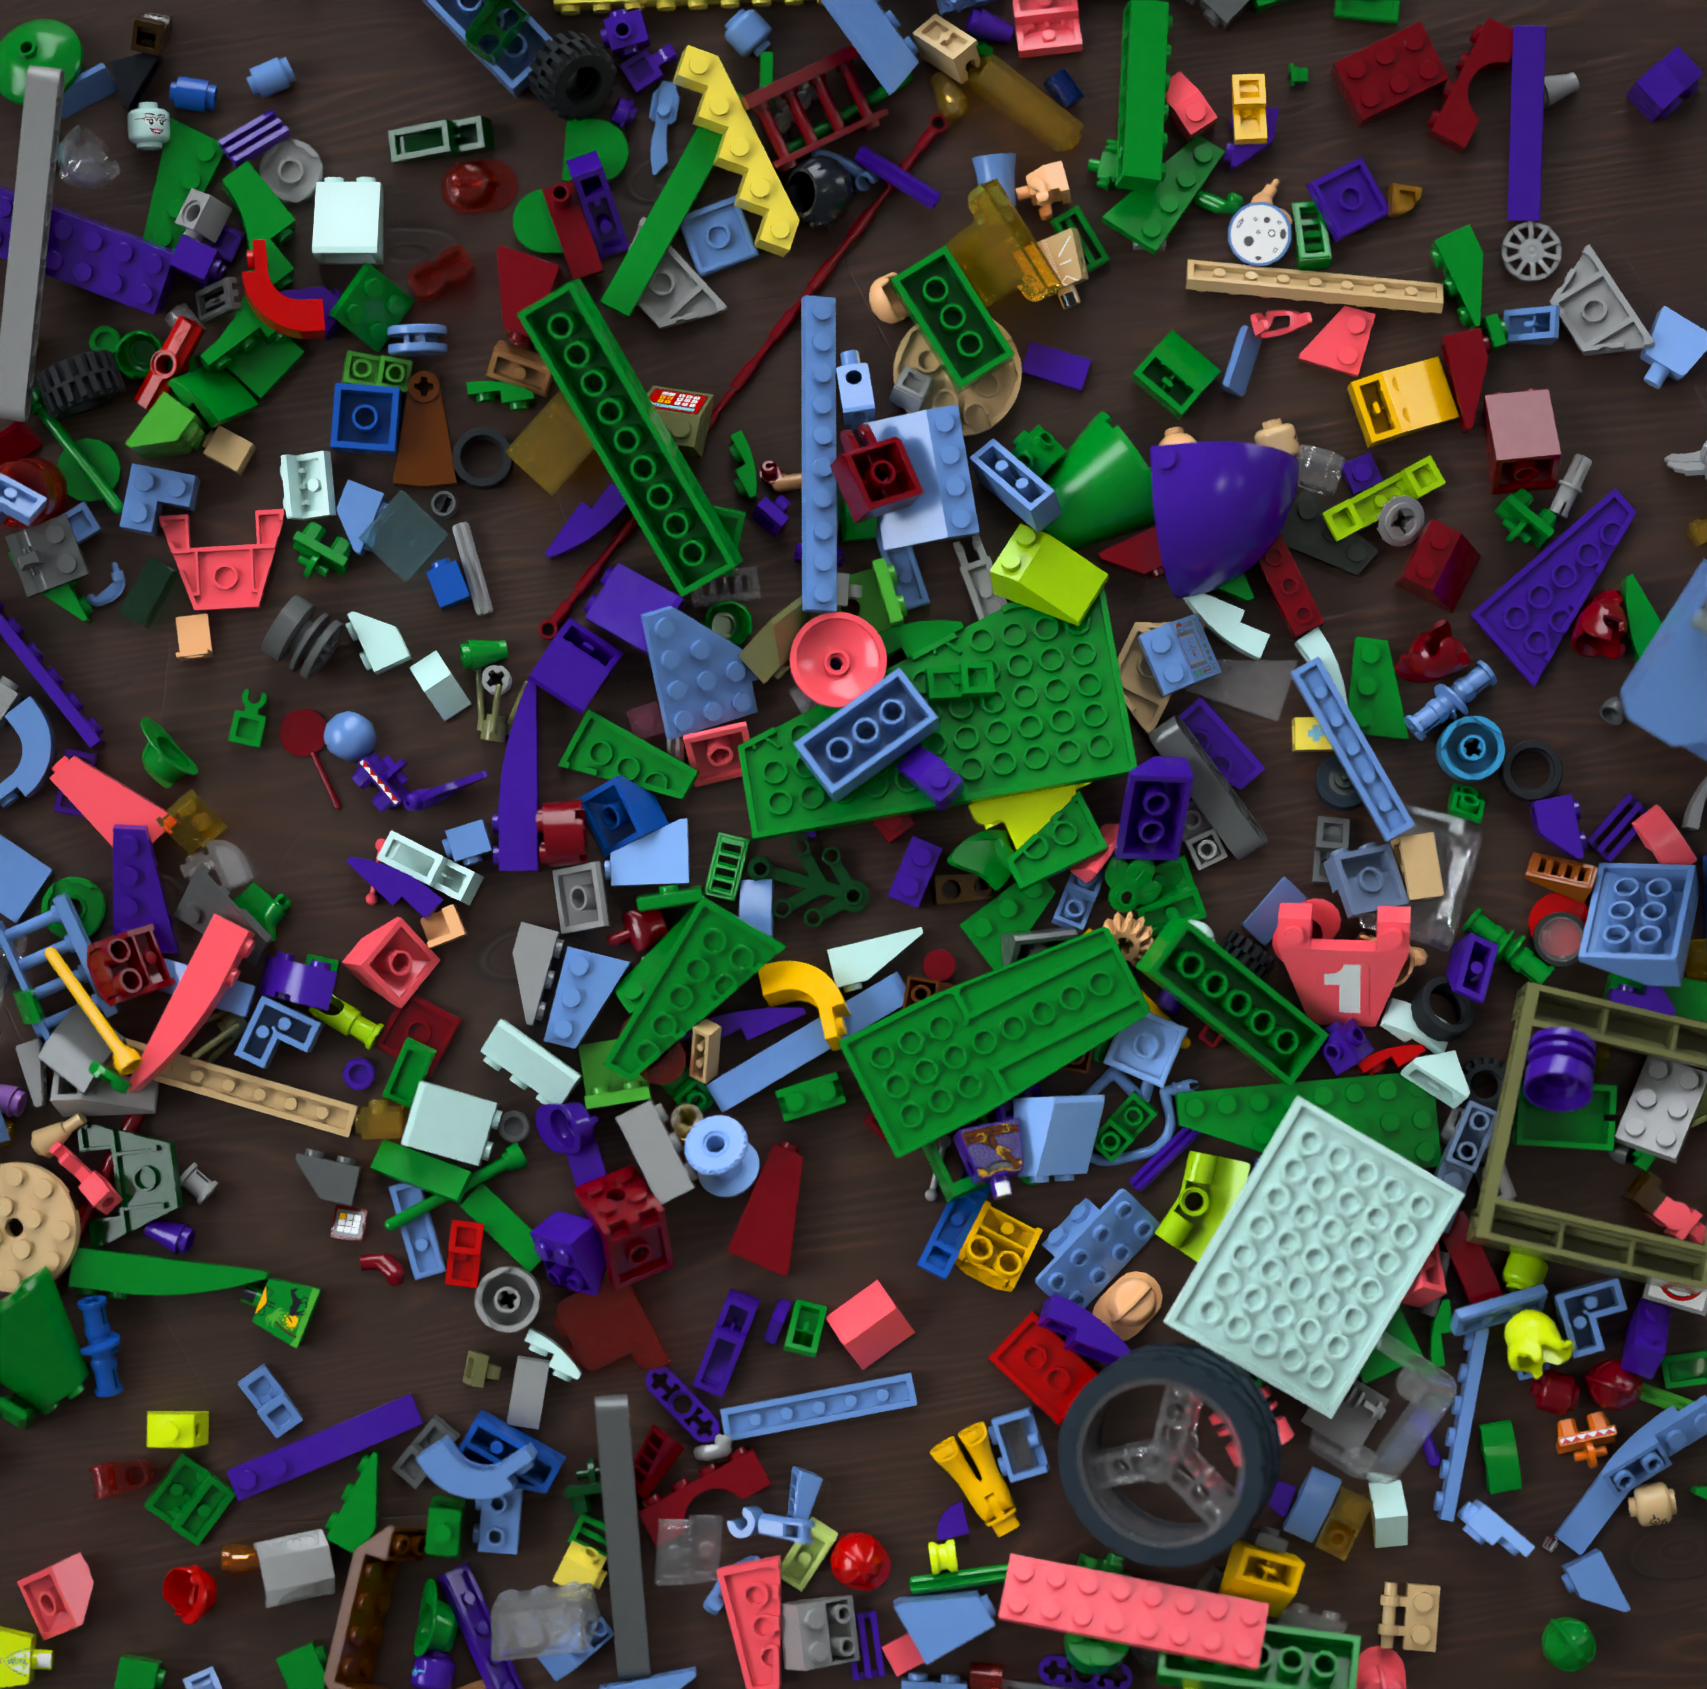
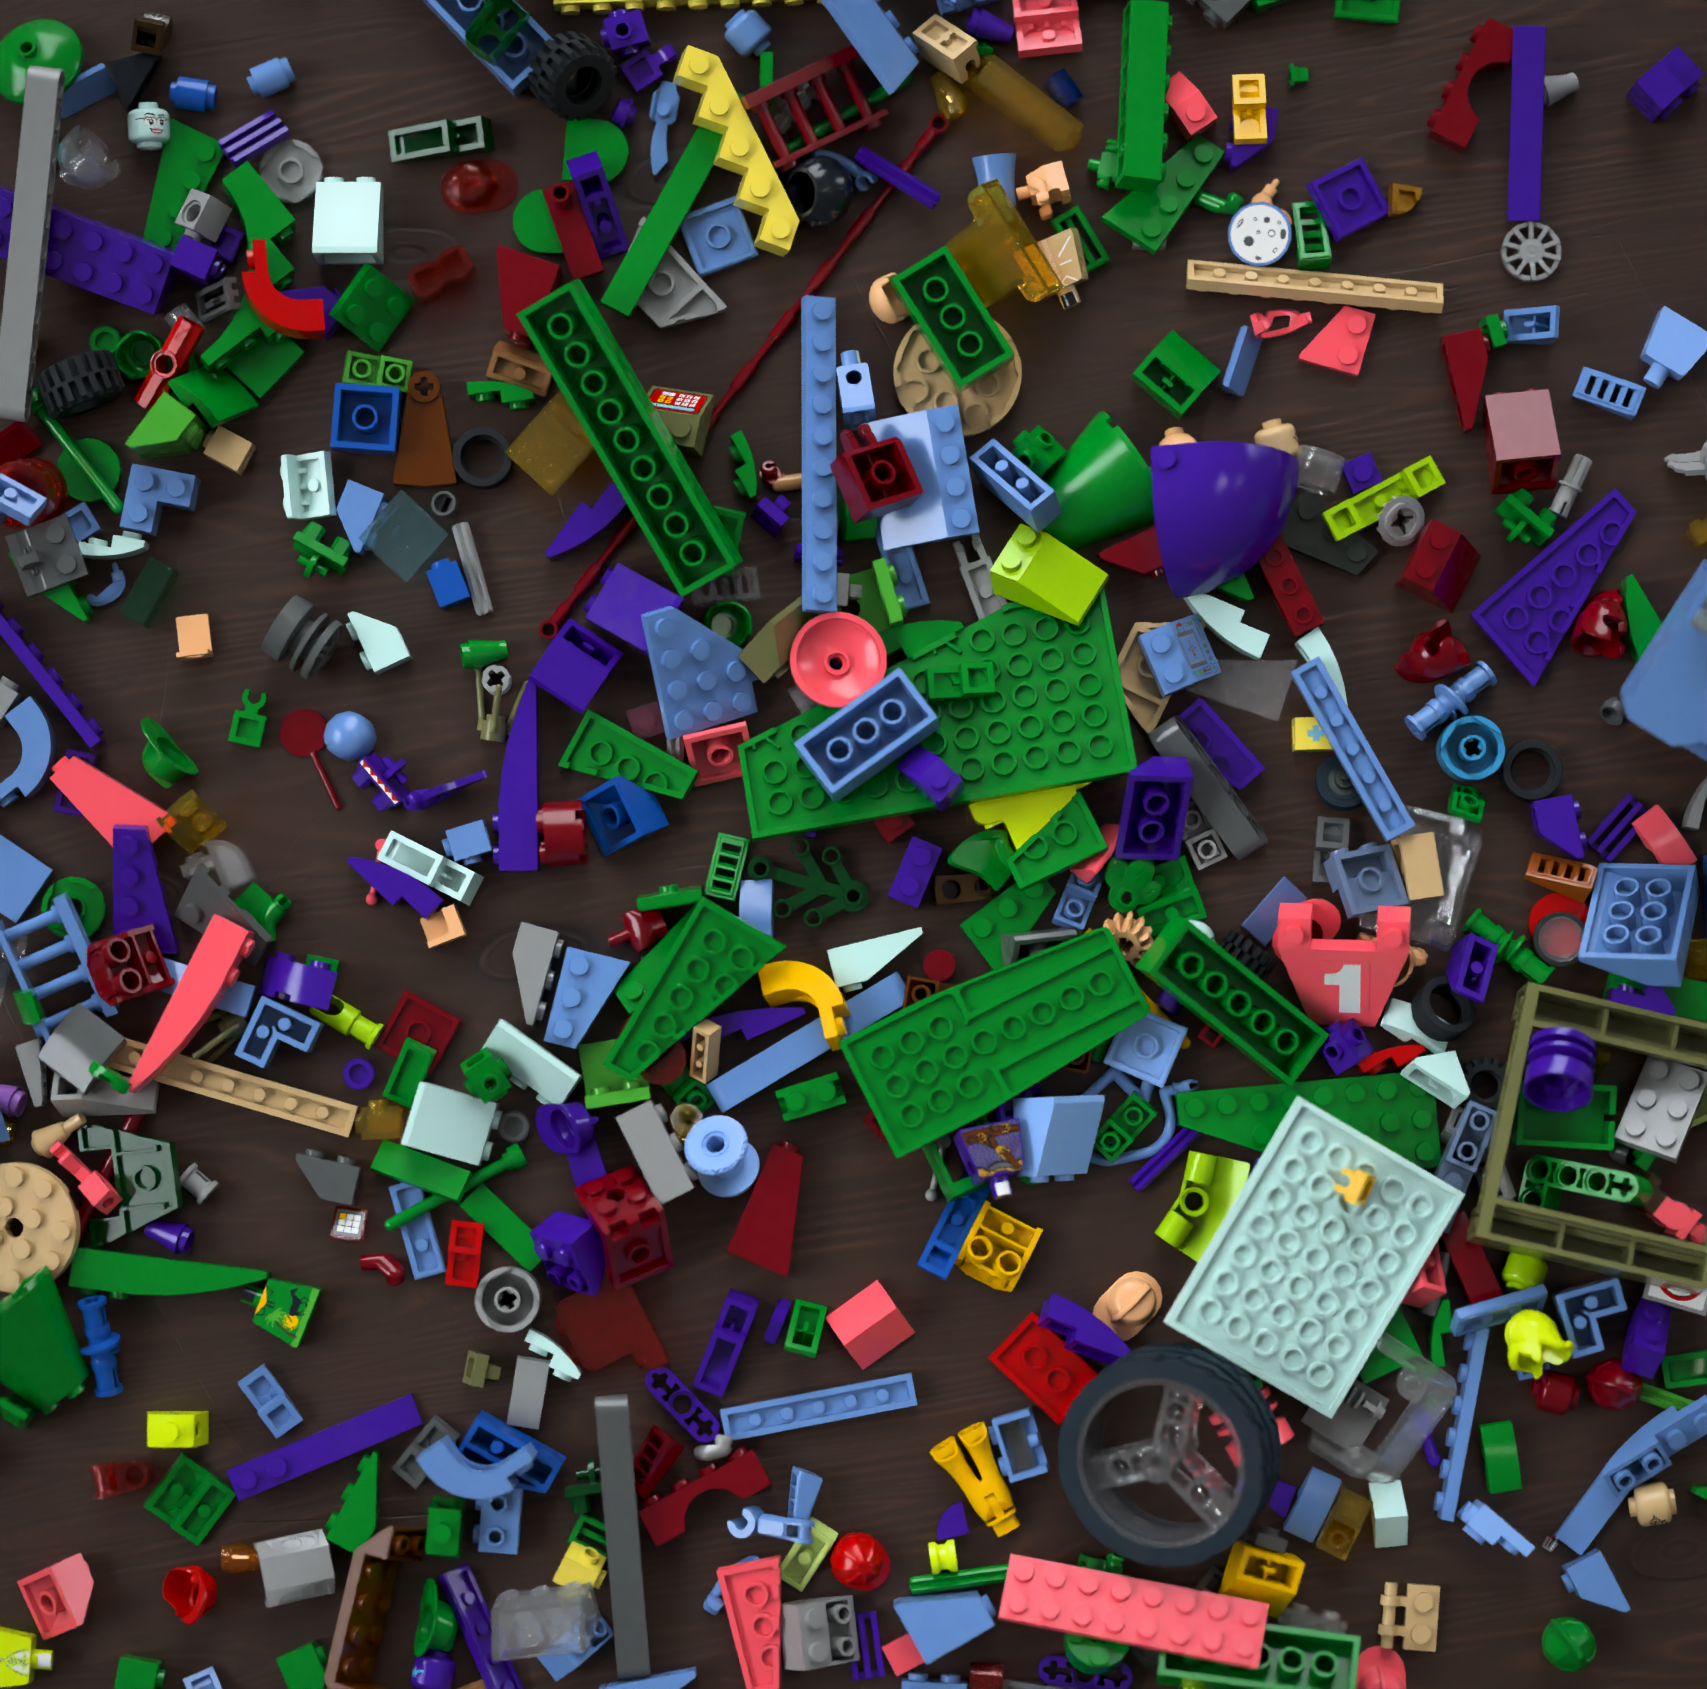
yellow piece [44,947,143,1076] -> none
coral wing [159,509,286,612] -> none
coral slope [342,917,441,1008] -> none
medium blue head [387,324,448,357] -> none
light aqua slope [410,650,472,721] -> none
light grey slope [552,861,611,934] -> none
light blue slope [605,818,690,887] -> none
clear slope [655,1515,723,1585] -> none
light grey slope [889,365,934,413] -> none
dark purple tile [1022,341,1091,392] -> none
medium blue bracket [1035,1189,1160,1309] -> none
dark red brick [1331,21,1449,127] -> none
yellow slope [1347,357,1459,448] -> none
green wing [1347,637,1409,740] -> none
green slope [1429,224,1483,330] -> none
light grey wing [1550,244,1655,356] -> none
orange hips [1556,1411,1617,1468] -> none
none -> light aqua slope [79,531,150,560]
none -> green brick [459,1047,512,1104]
none -> yellow tile [1334,1168,1377,1207]
none -> green beam [1518,1155,1652,1211]
none -> medium blue slope [1572,366,1646,420]

